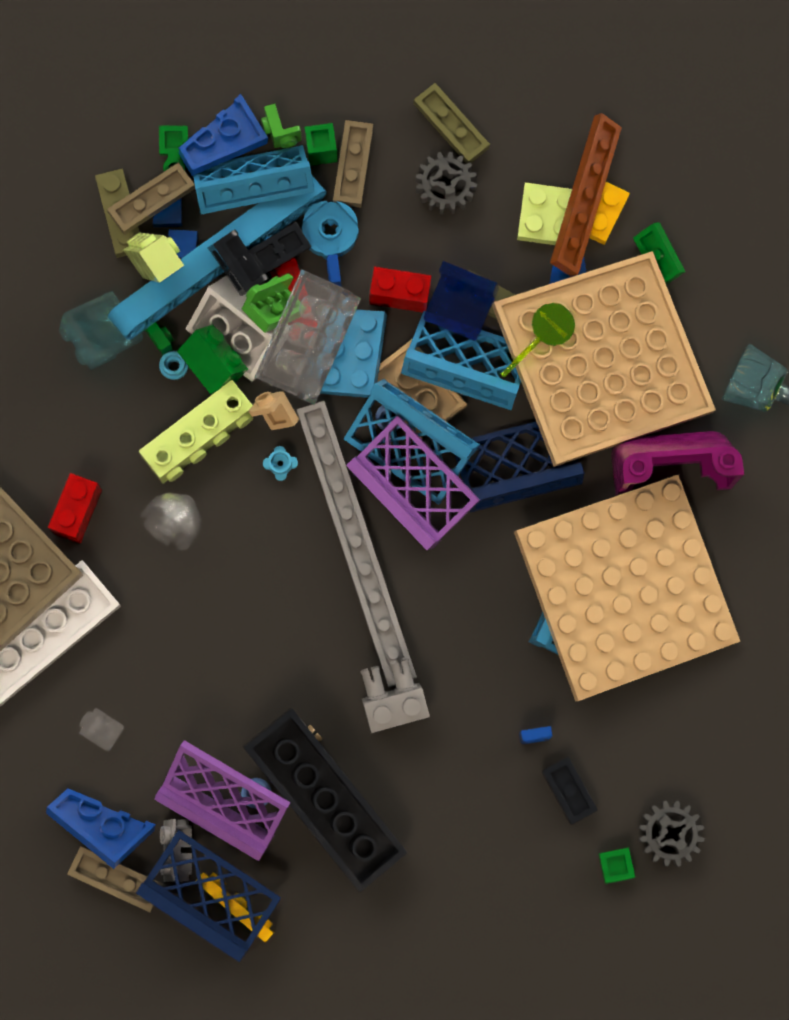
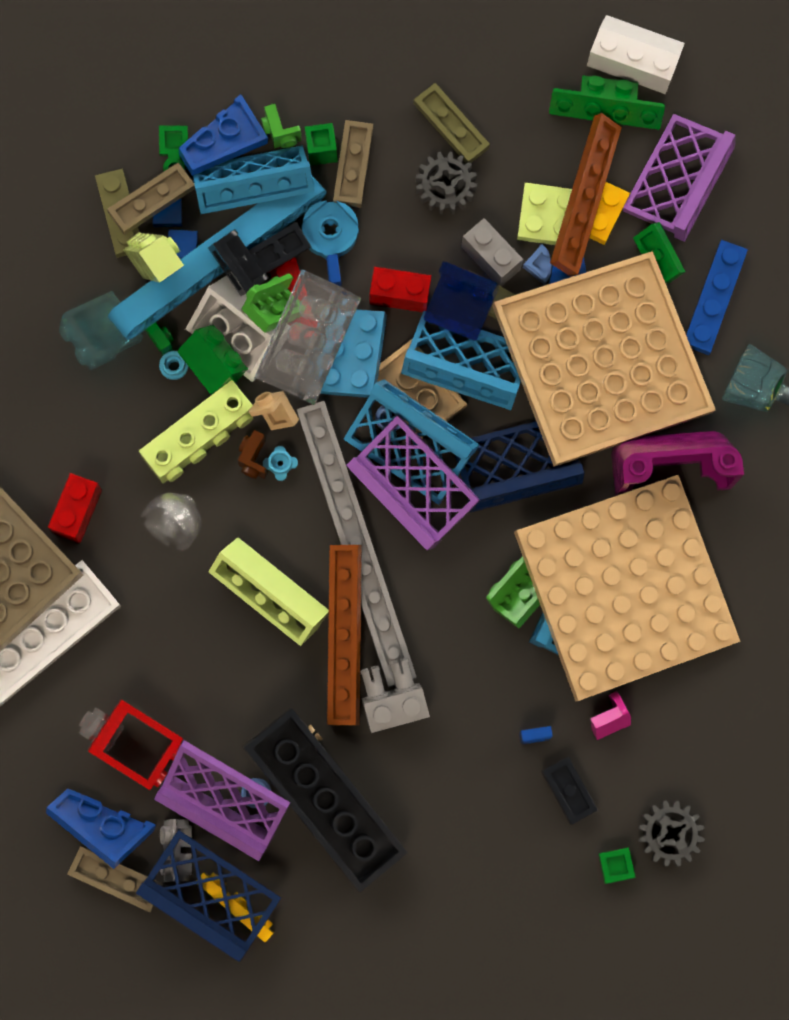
clear neon green piece [501,303,575,377] -> none
none -> red window [87,699,183,790]
none -> yellowish green brick [208,537,329,646]
none -> reddish brown bracket [238,430,268,479]
none -> dark orange plate [327,545,362,725]
none -> light grey piece [461,218,523,287]
none -> bright green bracket [486,556,540,629]
none -> medium blue tile [523,244,552,285]
none -> green bracket [549,75,665,130]
none -> white slope [587,15,685,94]
none -> dark pink tile [590,691,631,740]
none -> medium lavender fence [623,114,736,242]
none -> blue plate [686,240,748,355]

